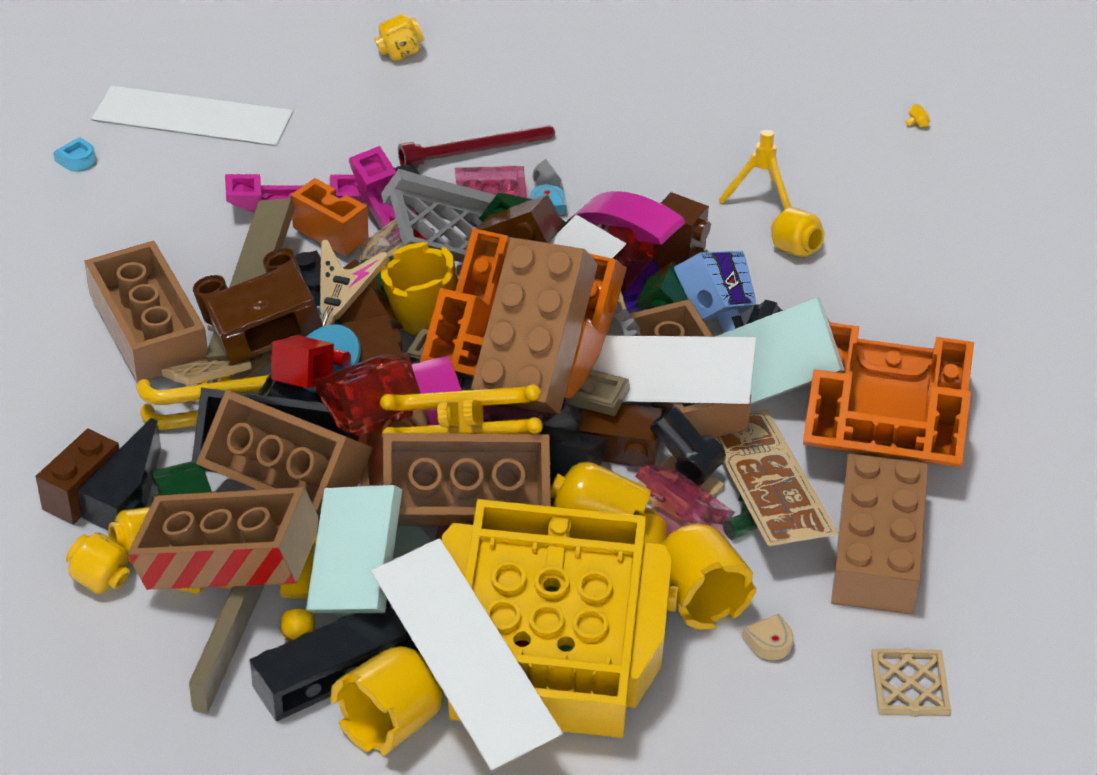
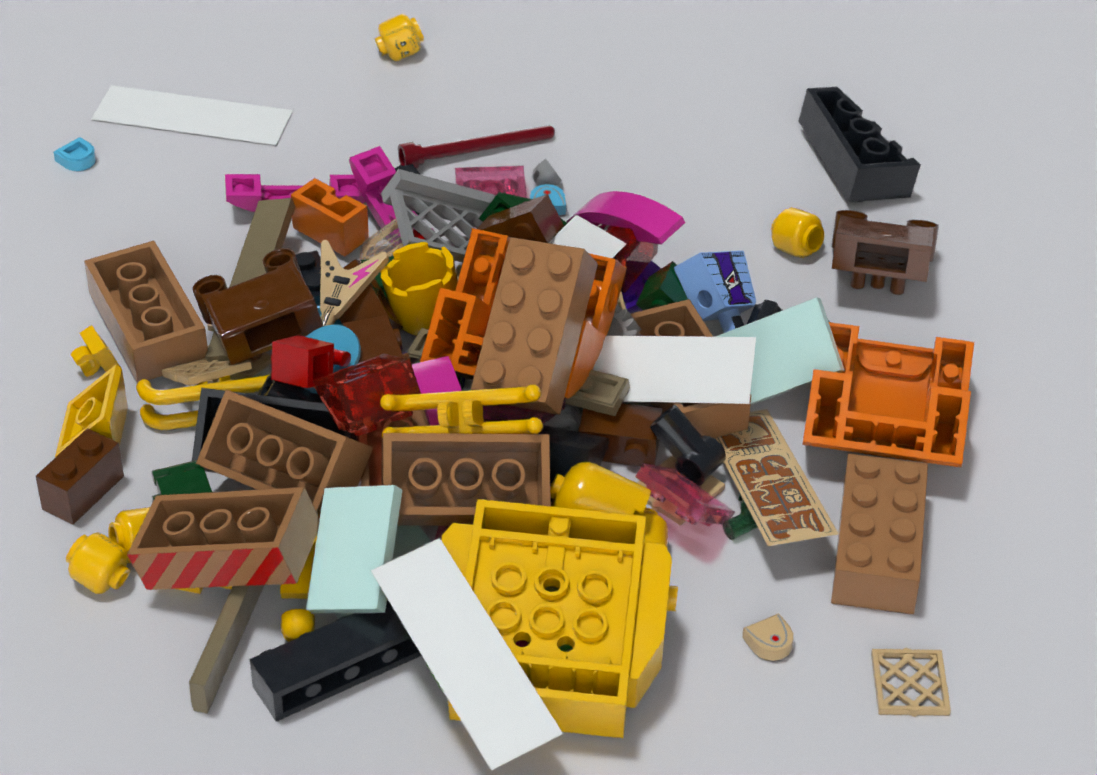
black slope [77,418,161,530] -> none
yellow cylinder [330,647,443,755] -> none
reddish brown brick [651,192,711,268] -> none
yellow cylinder [661,524,756,630] -> none
yellow plant [719,130,792,210] -> none
yellow rock [905,104,930,128] -> none
none -> yellow slope [55,365,128,457]
none -> yellow tile [70,325,121,377]
none -> black wedge [798,87,921,202]
none -> reddish brown piece [831,210,939,295]

